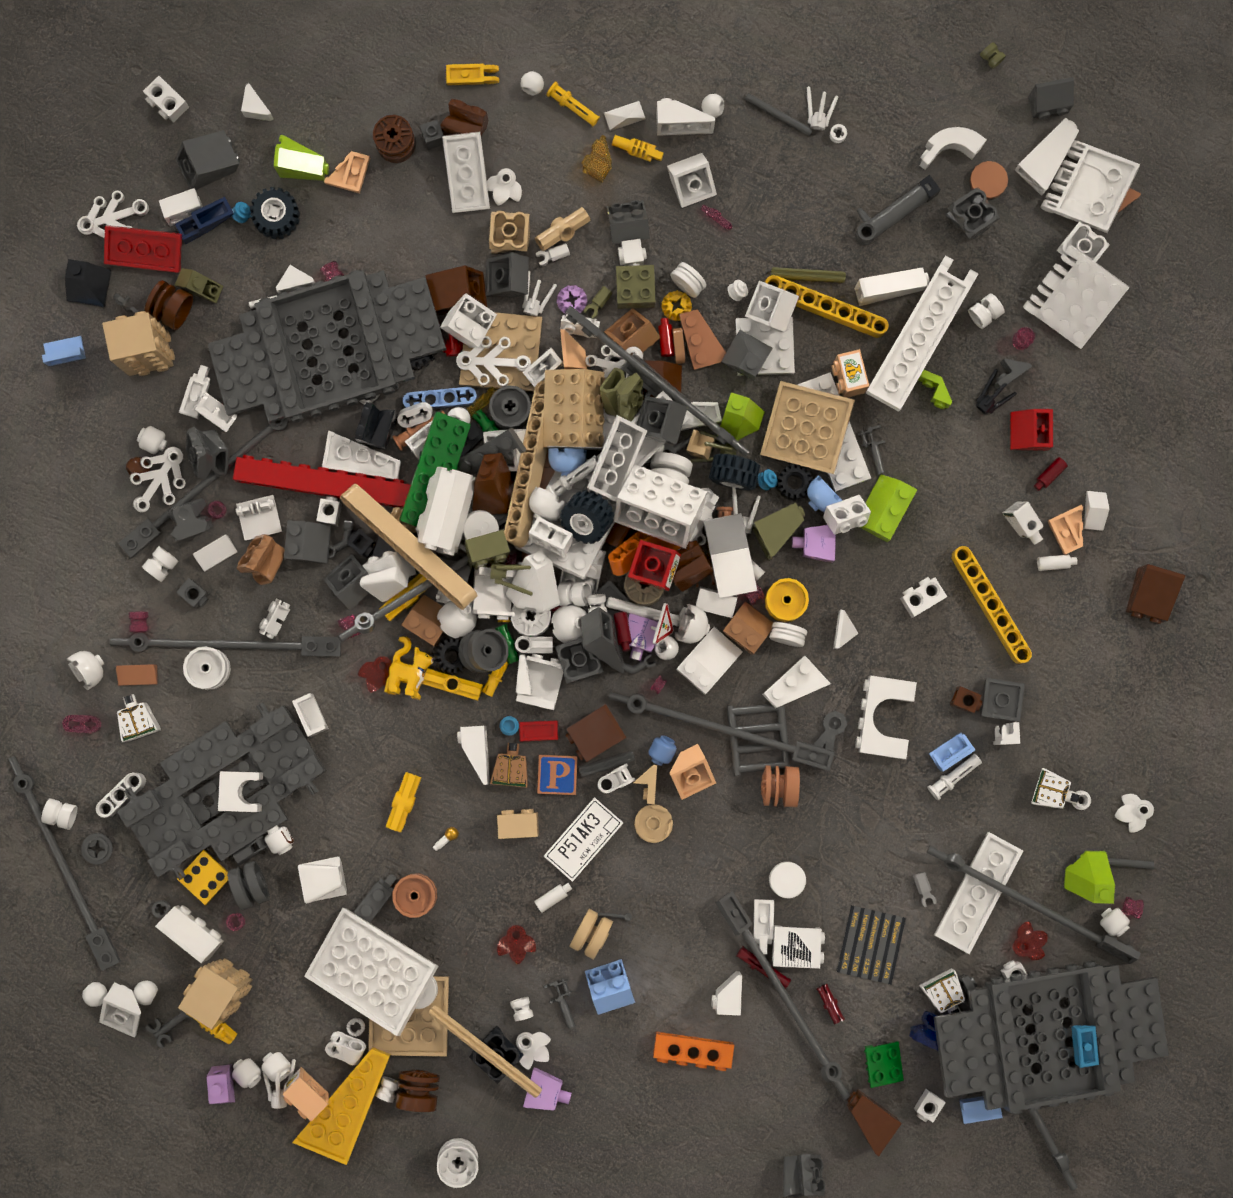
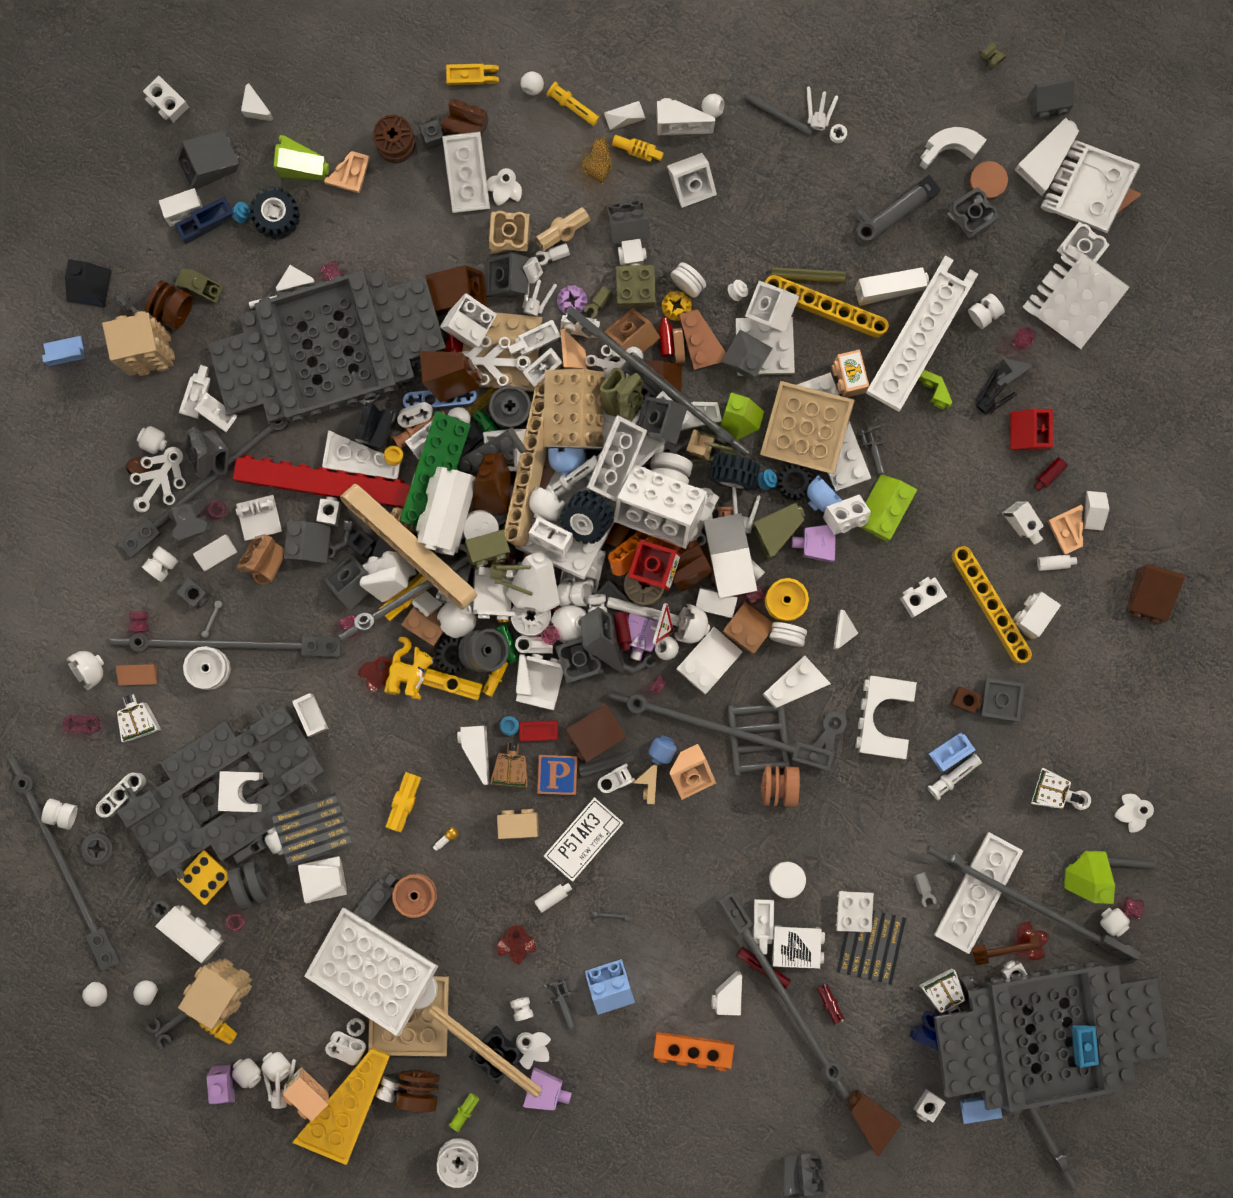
white plant [77,191,149,239] -> none
white slope [99,982,141,1038] -> none
red plate [104,225,182,273] -> none
white hinge [259,598,290,639] -> none
tan wheel [569,909,613,960] -> none
tan tile [634,804,673,843] -> none
clear pink piece [701,205,732,230] -> none
green hinge [864,1042,904,1088] -> none
white hinge [993,722,1020,745] -> none
none -> light grey hinge [201,601,223,638]
none -> sticker [271,792,352,867]
none -> yellow tile [384,446,403,466]
none -> white piece [412,591,442,617]
none -> reddish brown slope [420,351,482,402]
none -> lime axle [449,1093,479,1132]
none -> white hinge [508,320,561,356]
none -> white tile [523,257,543,283]
none -> clear pink bush [541,625,560,645]
none -> white hinge [836,891,874,932]
none -> reddish brown hinge [972,932,1040,965]
none -> white brick [1013,592,1061,639]

